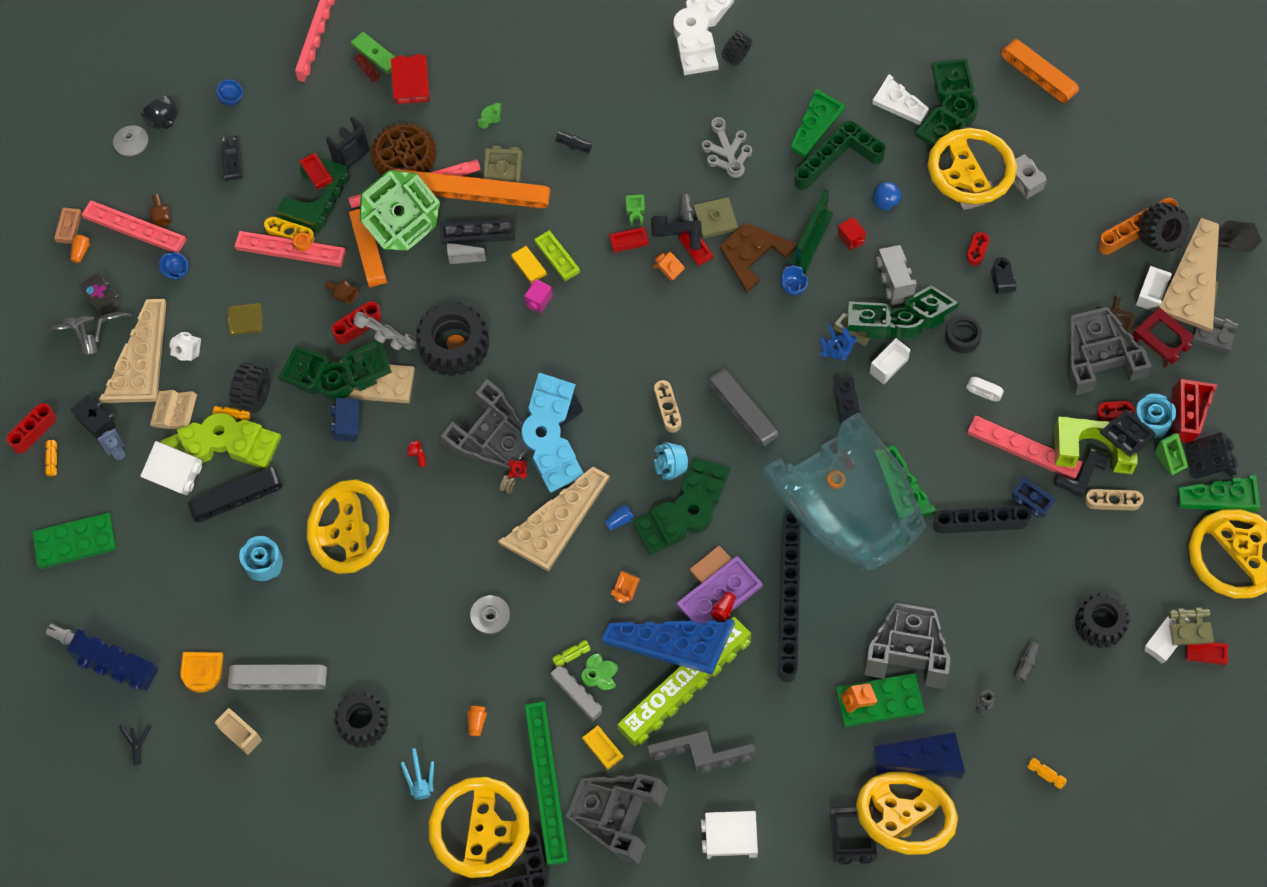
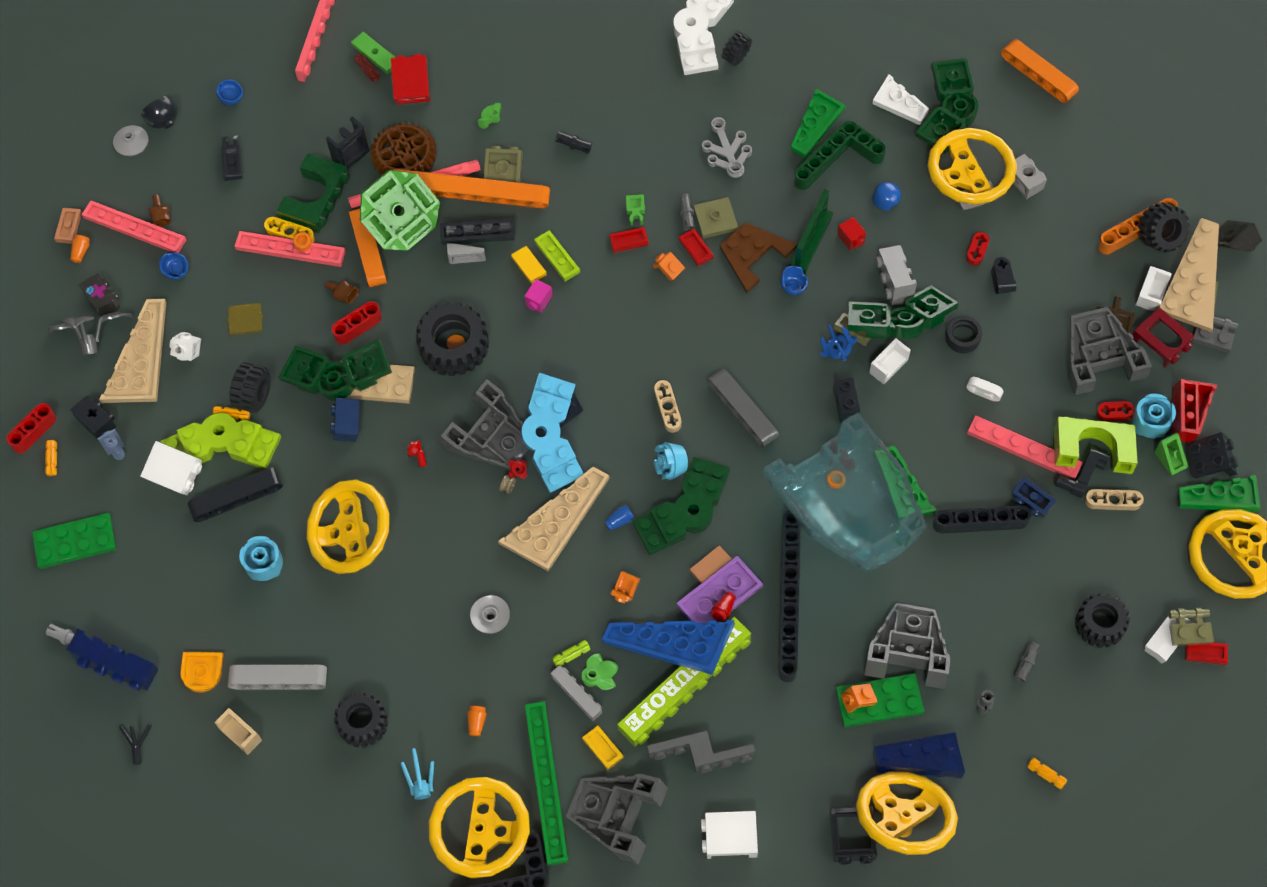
tan slope [150,390,197,429] -> none
red tile [299,153,333,190] -> none
light grey plant [353,312,418,350] -> none
black beam [651,216,702,250] -> none
black slope [1100,409,1156,458] -> none

